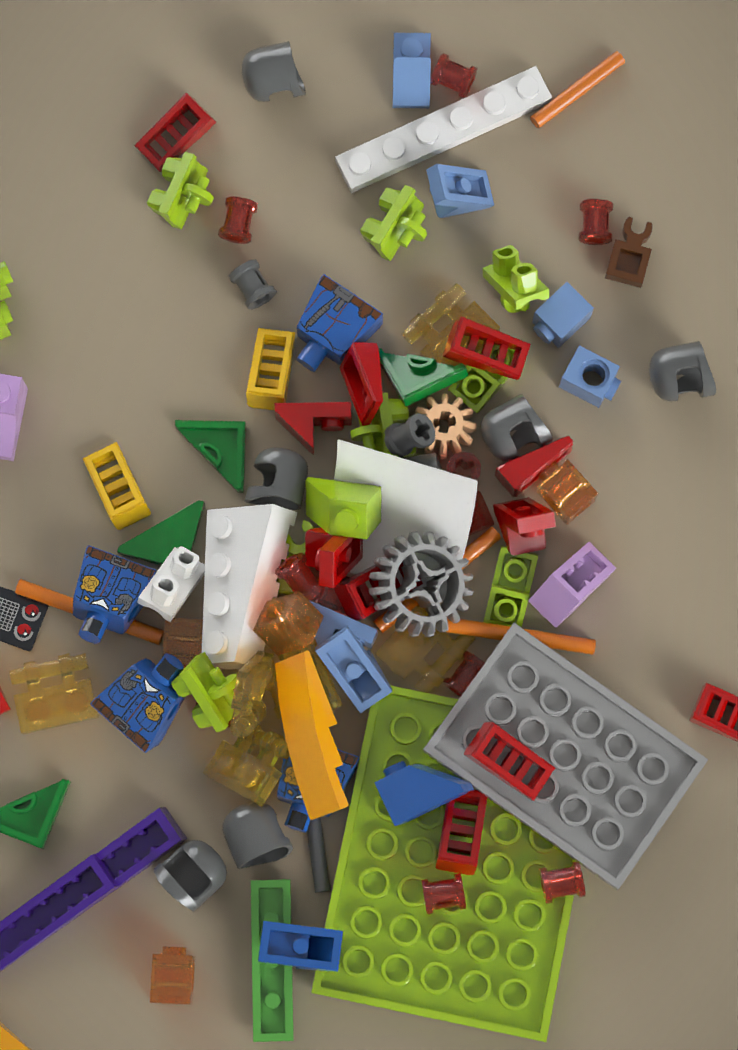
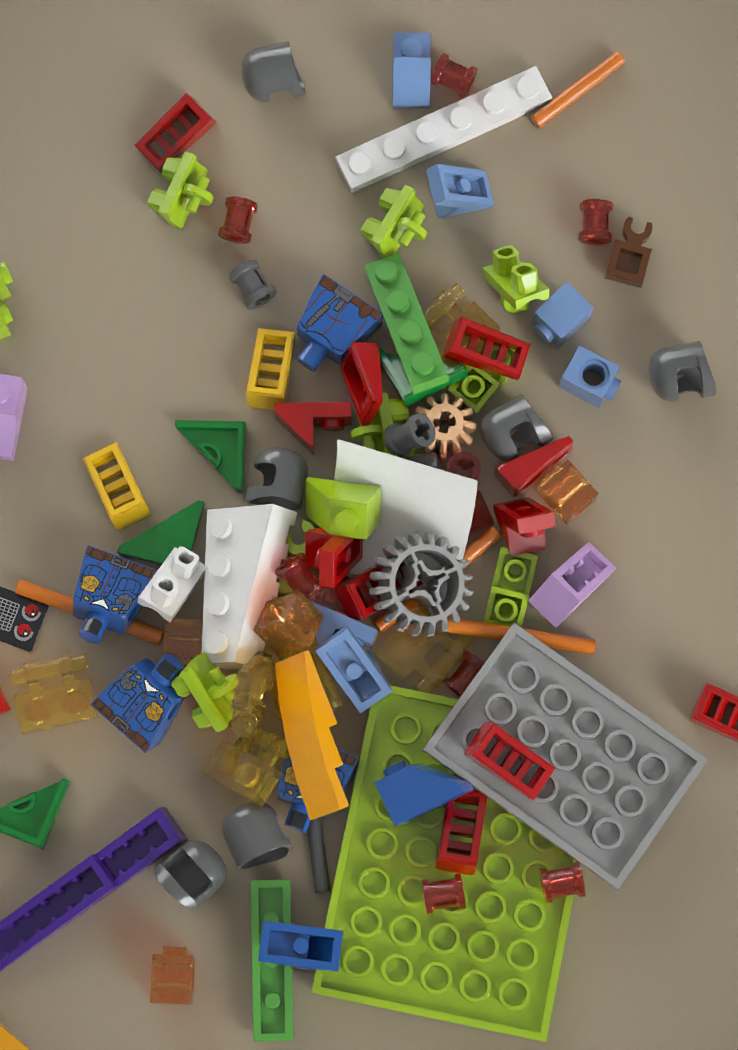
none -> bright green plate [364,253,449,394]

